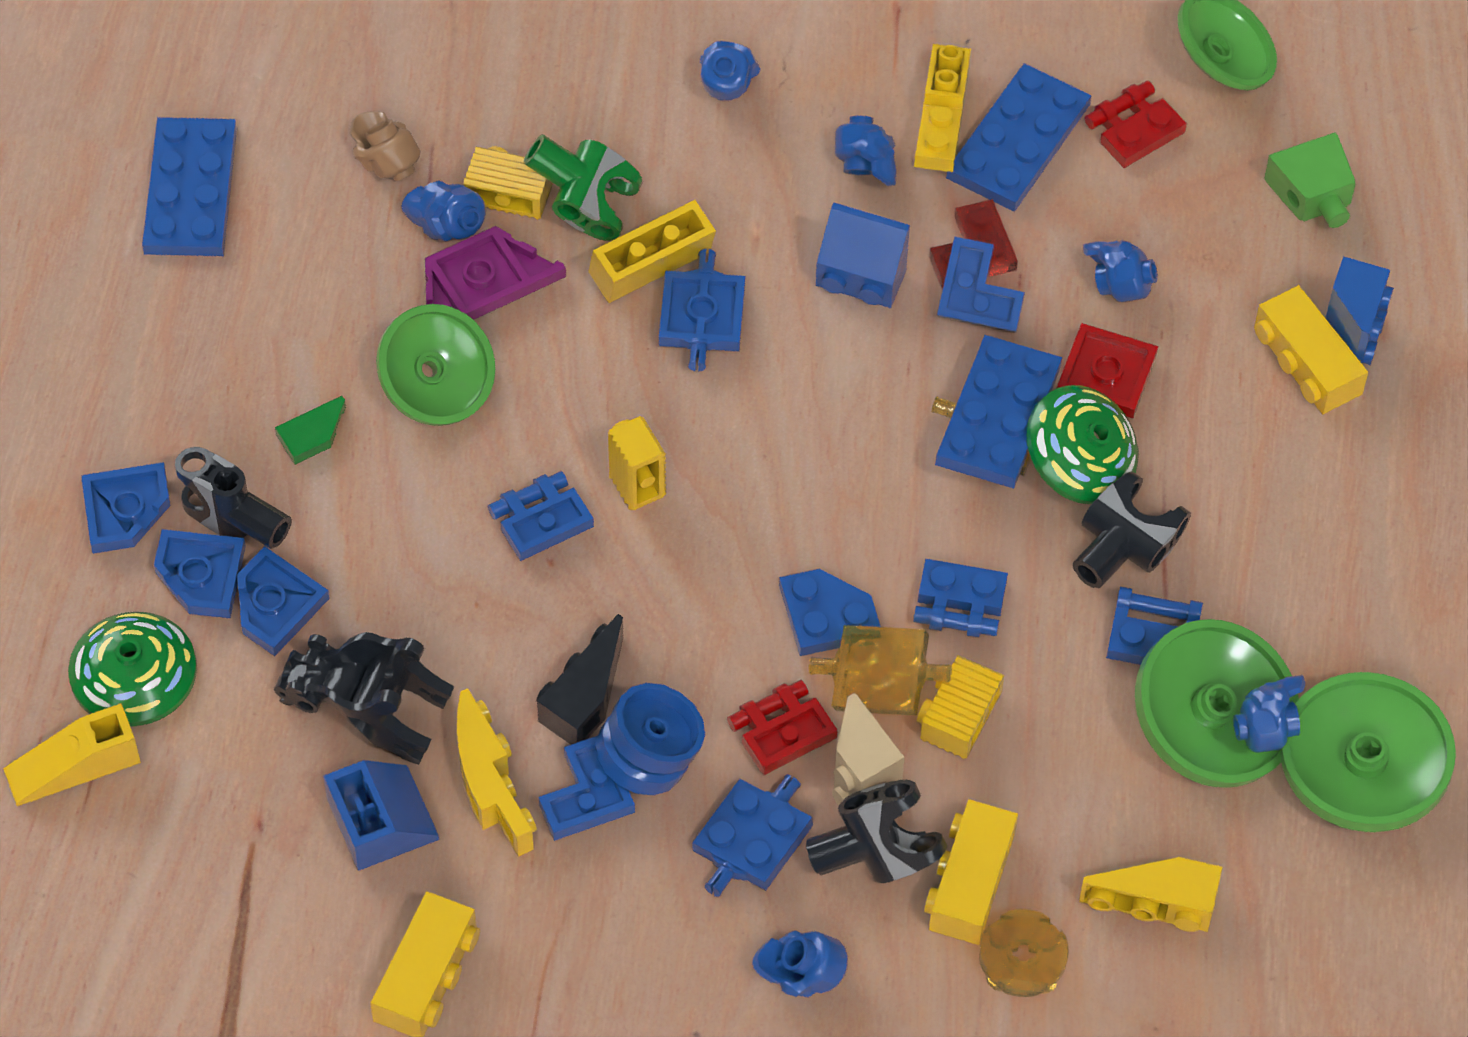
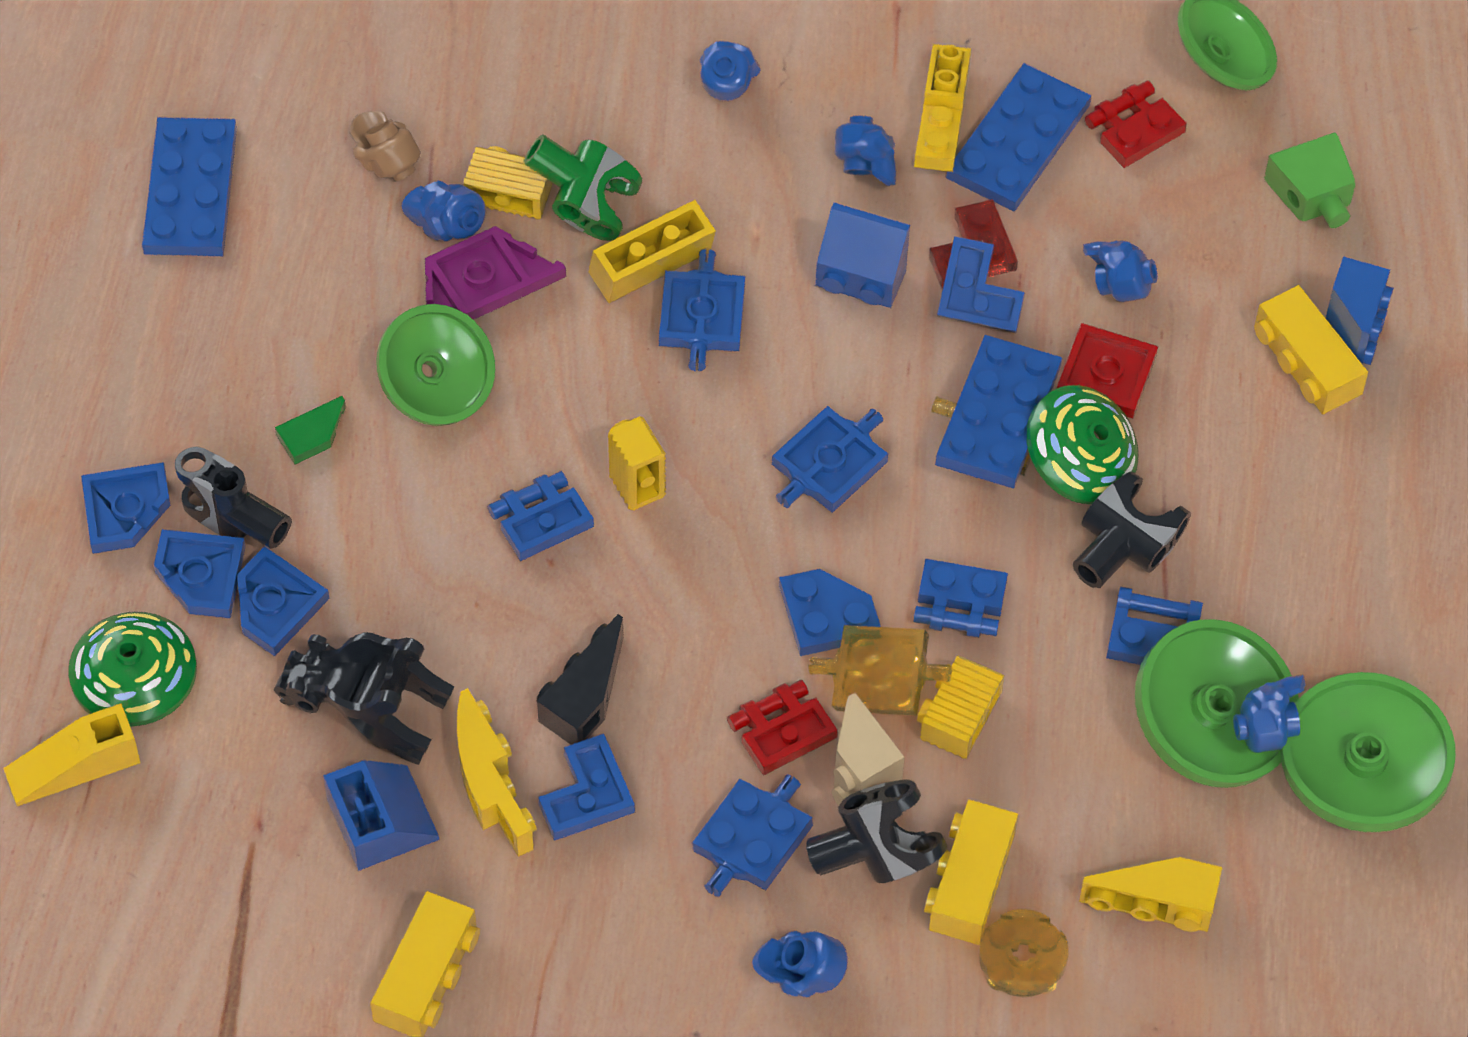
blue wheel [595,683,705,795] -> none
none -> blue plate [772,406,888,513]

